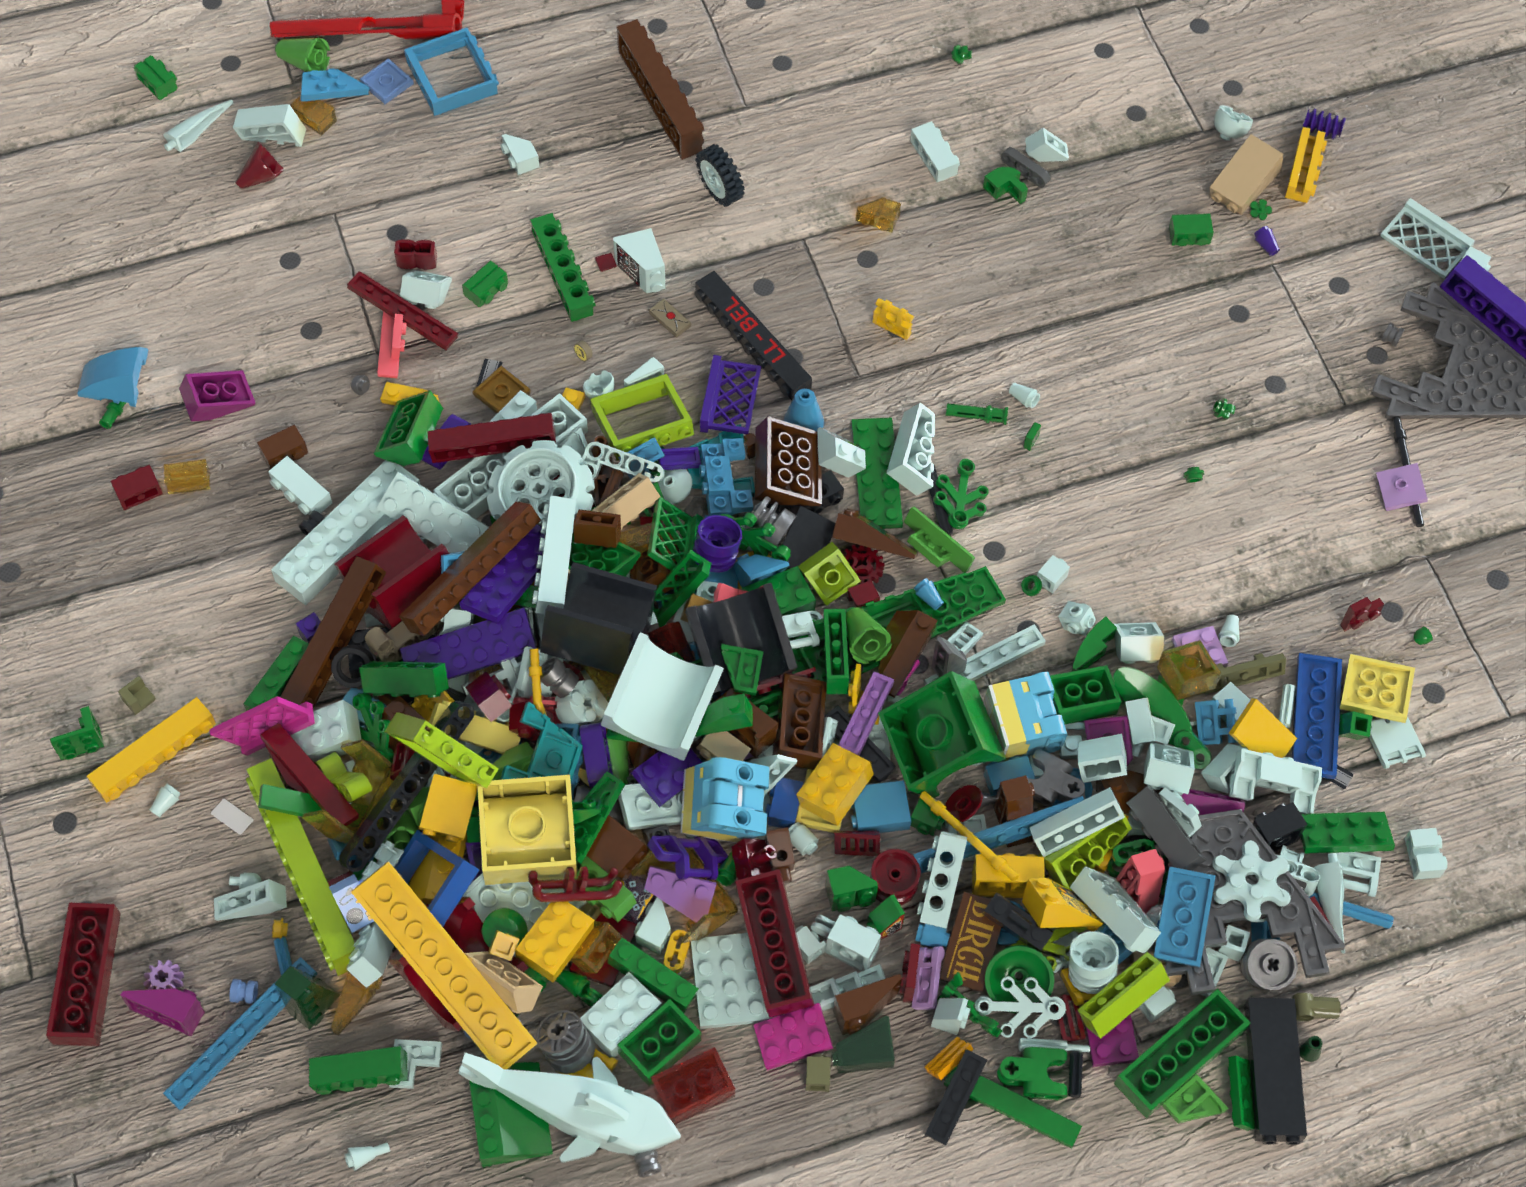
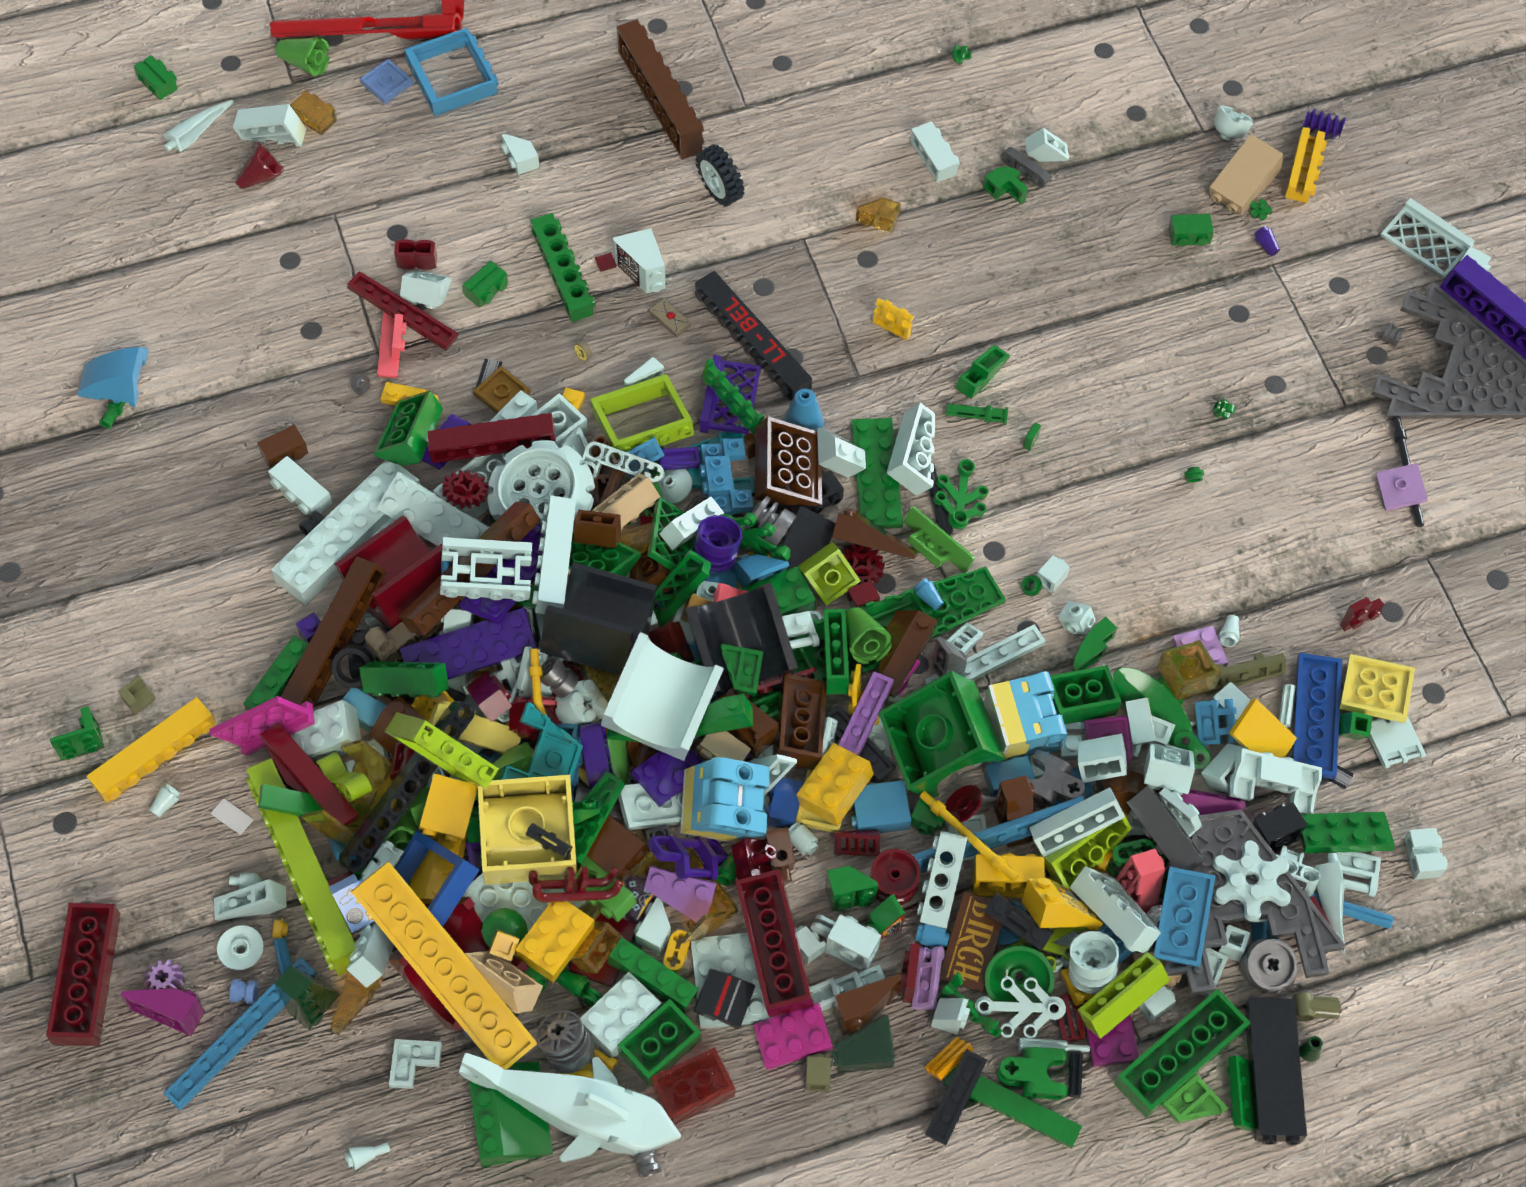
dark red brick [110,464,163,510] -> none
clear yellow hinge [164,459,211,494] -> none
magenta slope [179,370,255,422] -> none
dark azure wing [300,69,370,102] -> none
green brick [309,1046,408,1095] -> none
green plant [352,693,394,768] -> none
light aqua hair [583,370,614,399] -> none
light aqua cone [1009,383,1040,408] -> none
light aqua slope [1114,622,1164,664] -> none
green hinge [1414,626,1433,645] -> none
none -> light aqua dish [217,925,264,970]
none -> light aqua fence [440,537,532,602]
none -> dark red gear [442,470,488,509]
none -> black pin [526,823,573,859]
none -> light aqua brick [660,497,724,550]
none -> black slope [693,969,756,1029]
none -> green hinge [701,358,764,434]
none -> green slope [955,345,1010,399]

